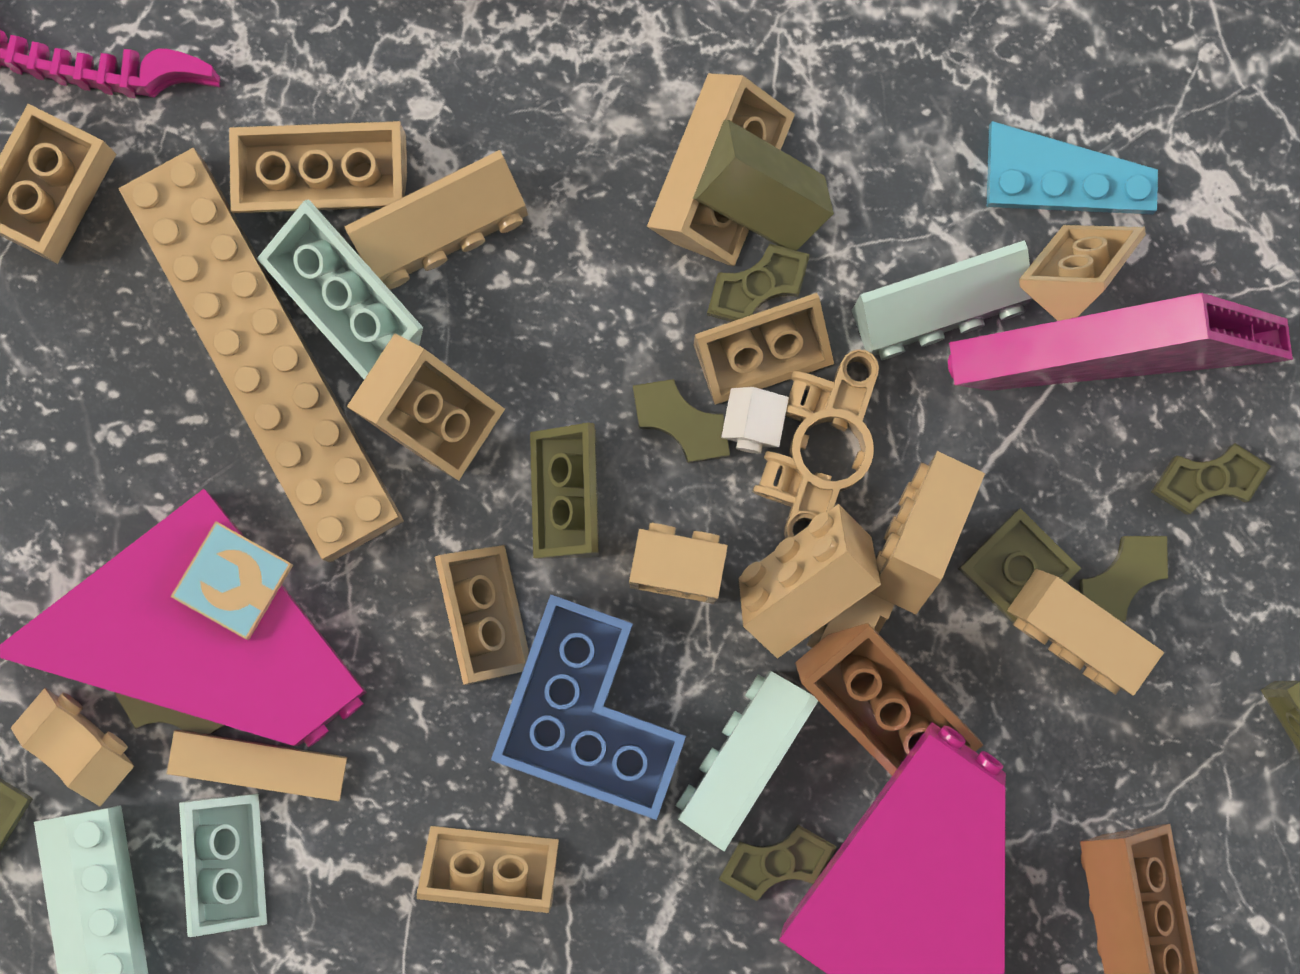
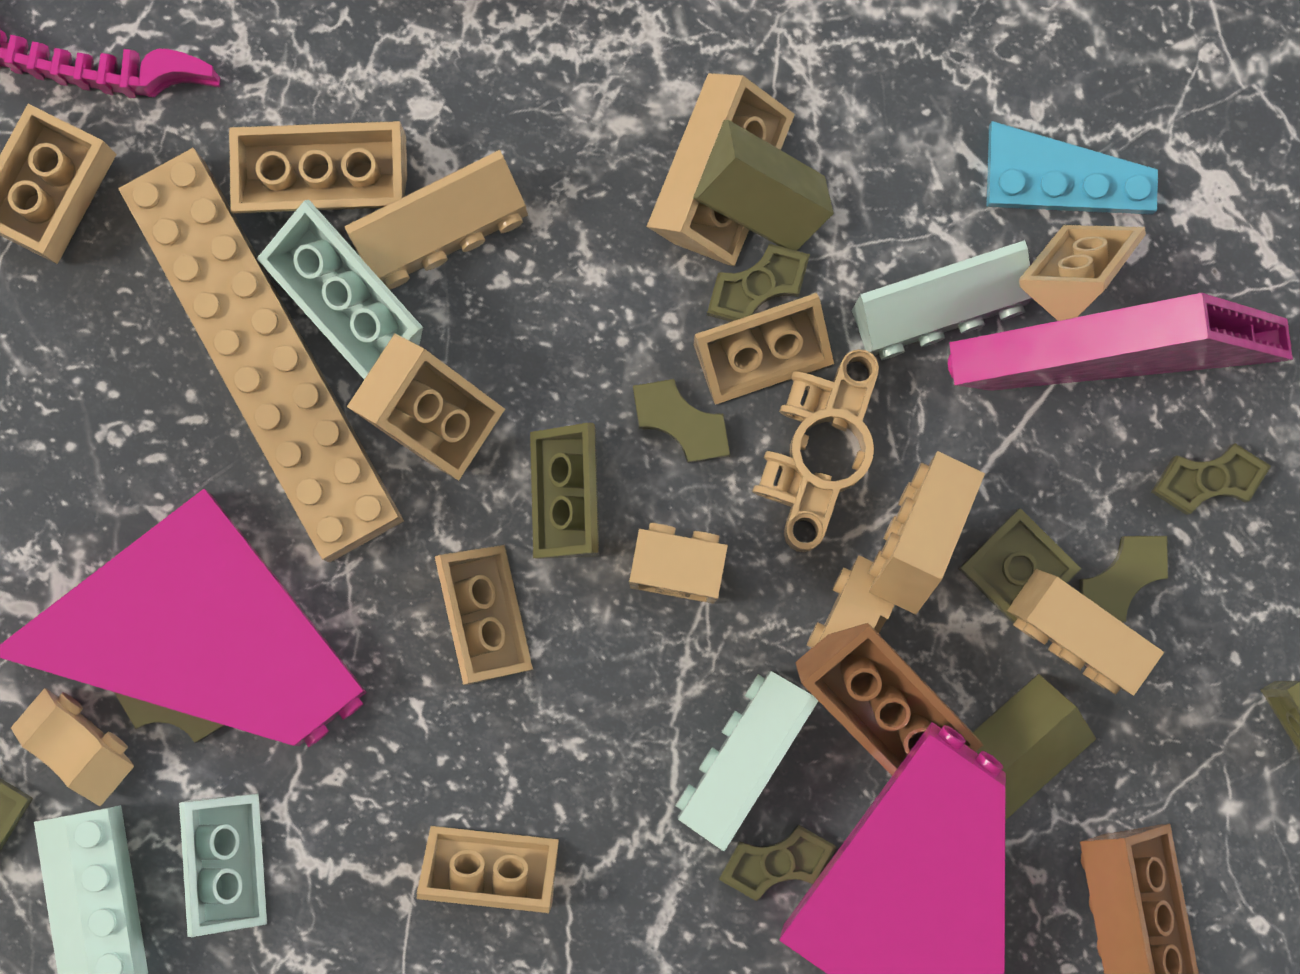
tan tile [166,730,348,801] -> none
medium azure tile [171,521,293,641] -> none
medium blue brick [491,595,686,820] -> none
white brick [721,387,789,454] -> none
tan brick [739,504,881,659] -> none
none -> olive slope [973,674,1096,819]

